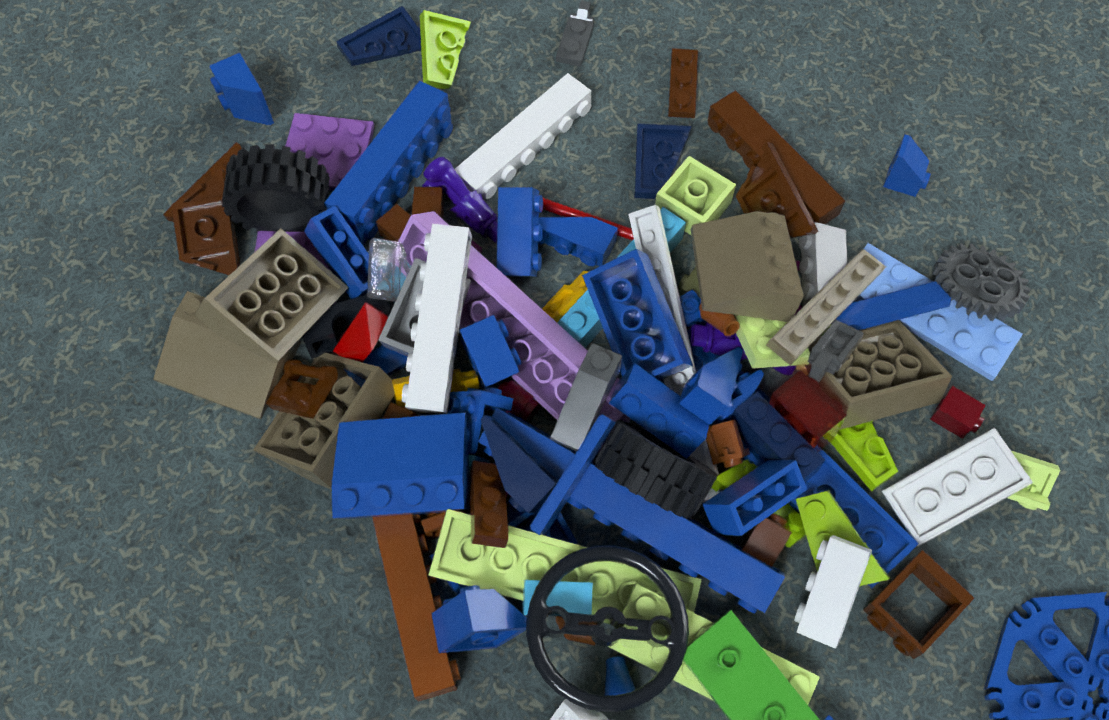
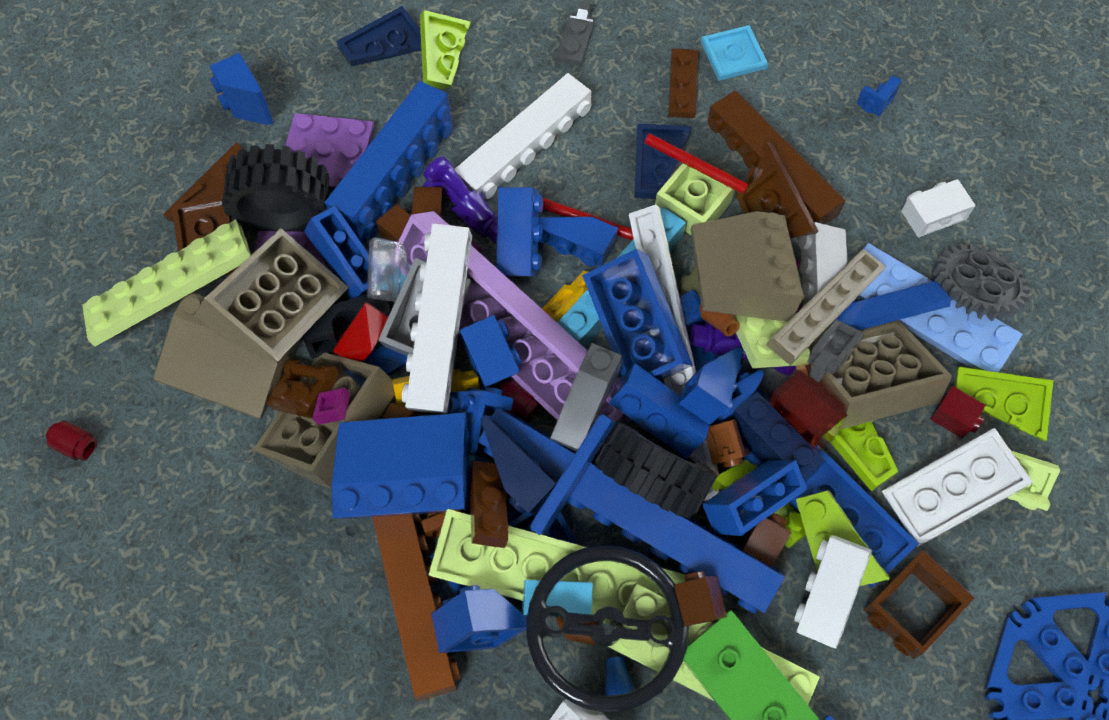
blue slope [883,134,931,197] -> none
none -> dark red brick [46,420,97,461]
none -> yellowish green plate [82,219,251,347]
none -> magenta tile [312,388,351,425]
none -> red bar [644,133,749,195]
none -> reddish brown brick [674,571,727,627]
none -> medium azure tile [700,25,768,81]
none -> blue bracket [857,75,902,117]
none -> white brick [902,179,976,238]
none -> lime wing [954,367,1054,441]

